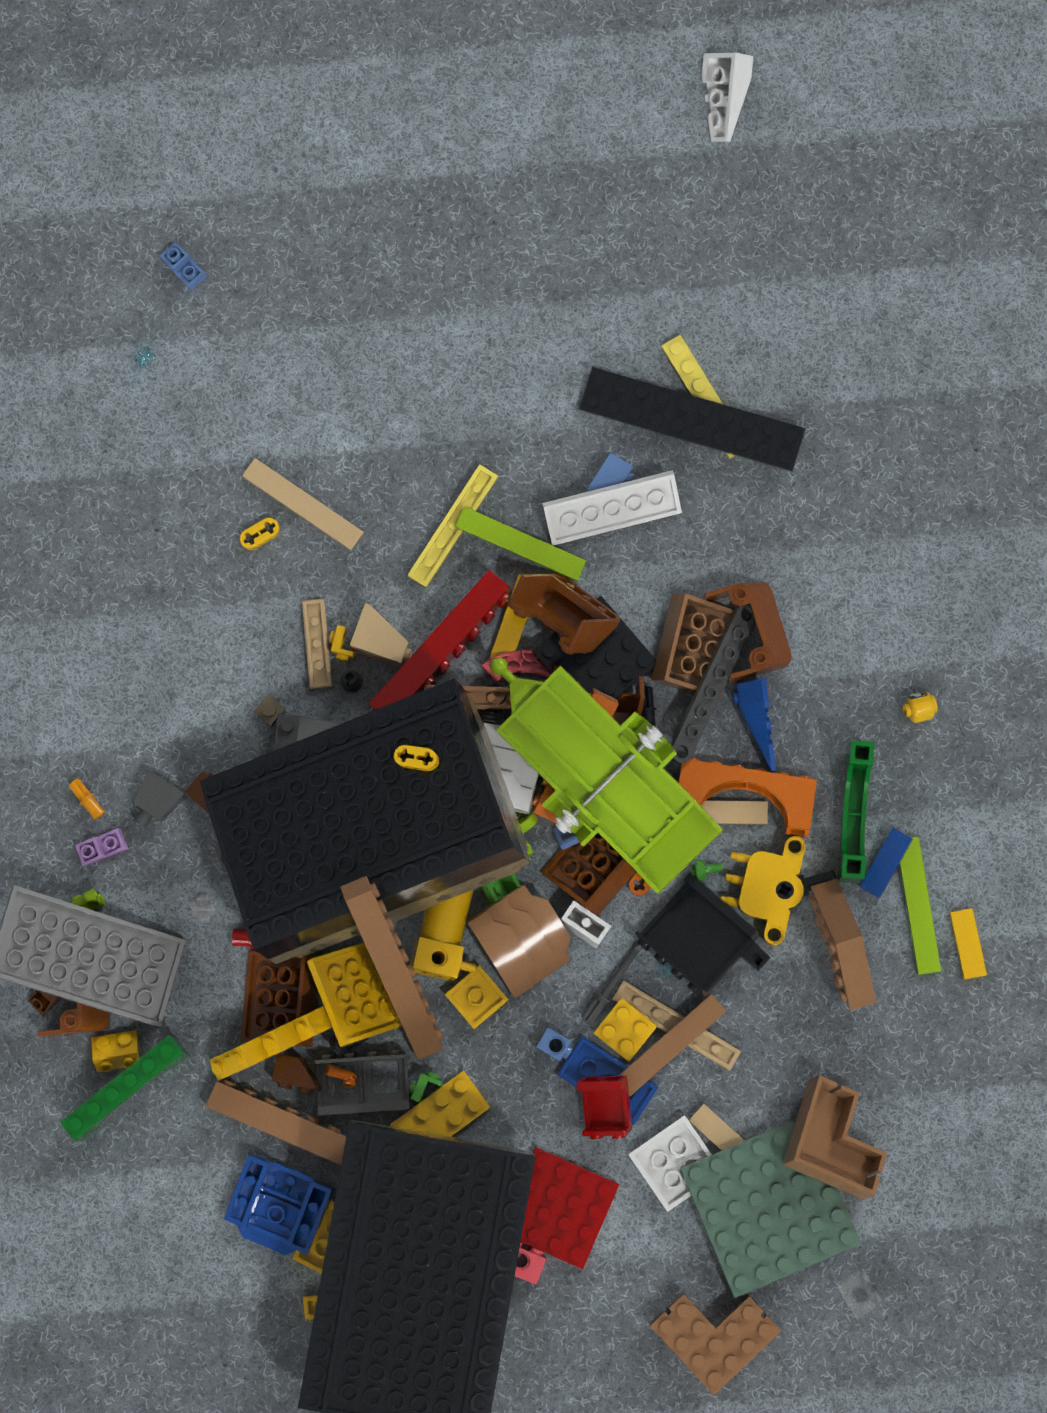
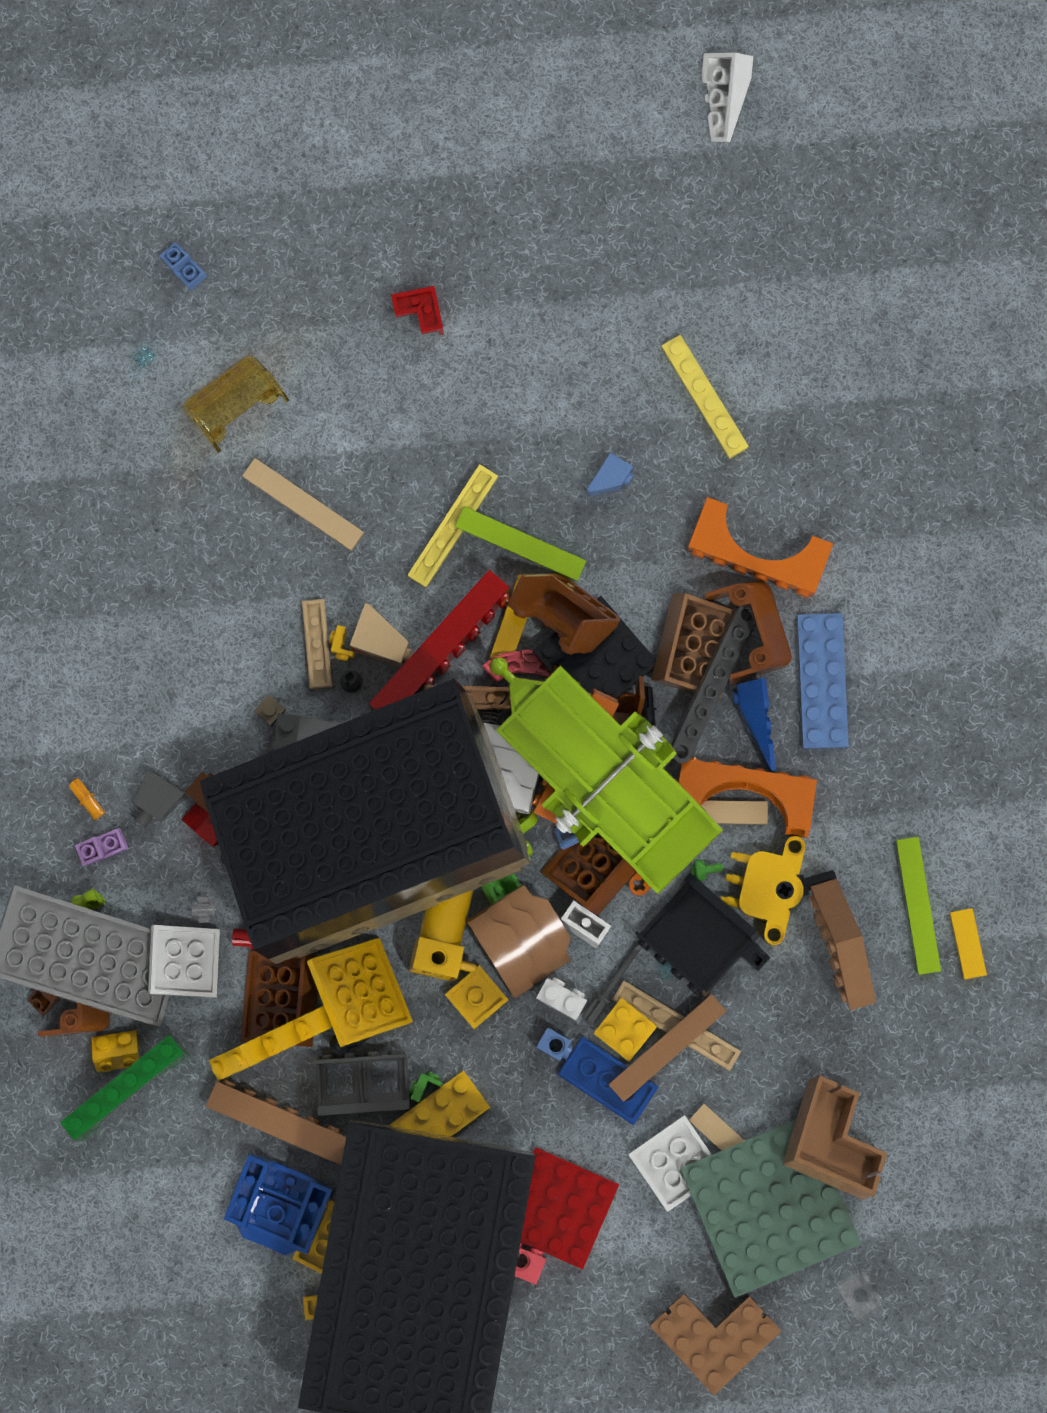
yellow beam [240,518,280,550] -> none
reddish brown slope [271,1054,322,1094] -> none
orange arm [325,1064,358,1088] -> none
medium nougat brick [340,876,444,1060] -> none
yellow beam [394,745,439,771] -> none
white plate [542,470,682,546] -> none
red panel [577,1076,632,1139] -> none
black plate [579,367,806,472] -> none
green arch [837,740,874,884] -> none
blue tile [860,828,913,898] -> none
yellow head [902,691,938,723] -> none
none -> white plate [148,925,220,998]
none -> red slope [181,803,218,849]
none -> clear yellow windscreen [182,355,289,453]
none -> red panel [391,286,444,335]
none -> white brick [536,977,587,1021]
none -> orange arch [688,497,833,598]
none -> medium blue plate [797,613,849,749]

